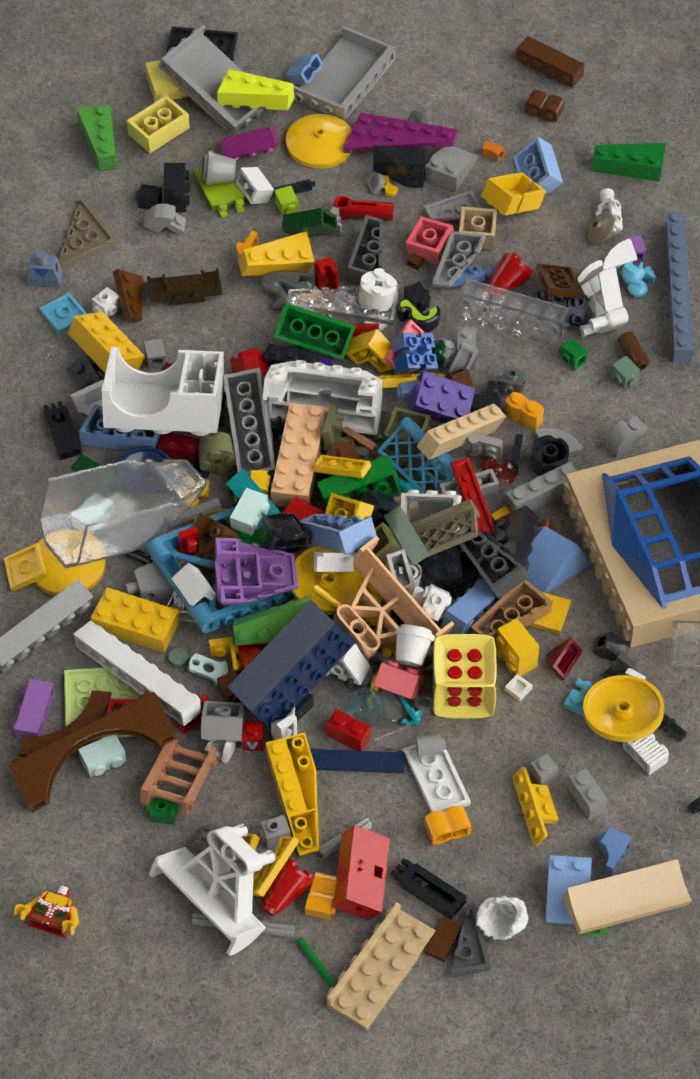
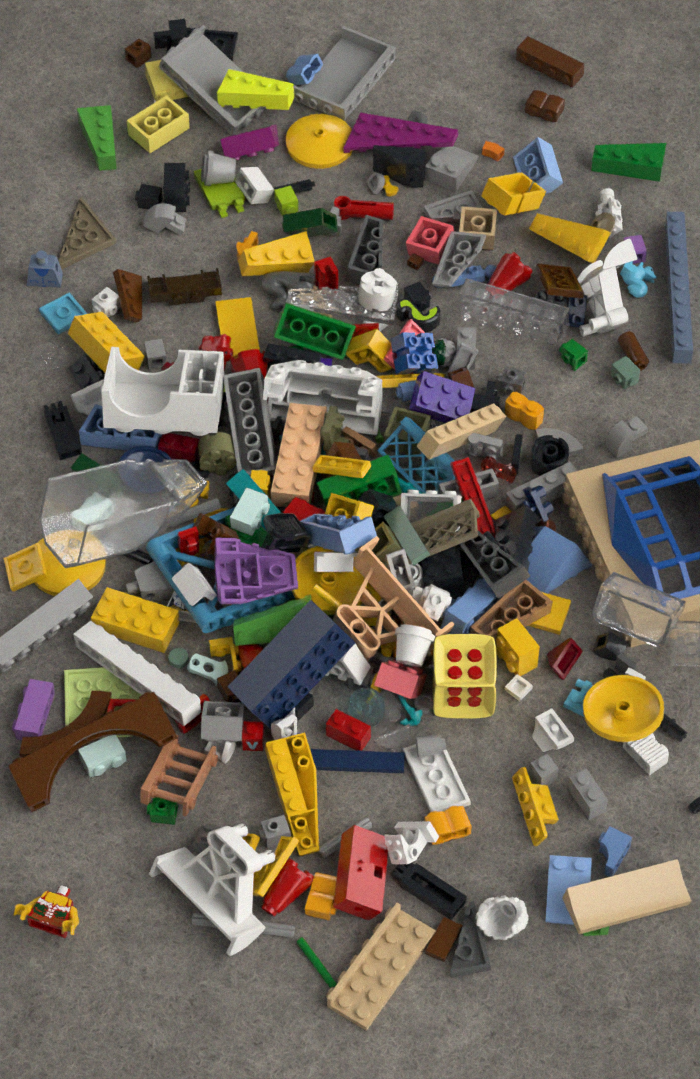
none -> reddish brown brick [124,38,152,68]
none -> black brick [153,19,187,49]
none -> red animal [199,334,234,370]
none -> yellow tile [215,297,260,359]
none -> white tile [384,821,439,864]
none -> dark blue hips [522,485,554,522]
none -> yellow wedge [529,213,611,263]
none -> white slope [531,709,574,752]
none -> clear windscreen [592,572,686,647]

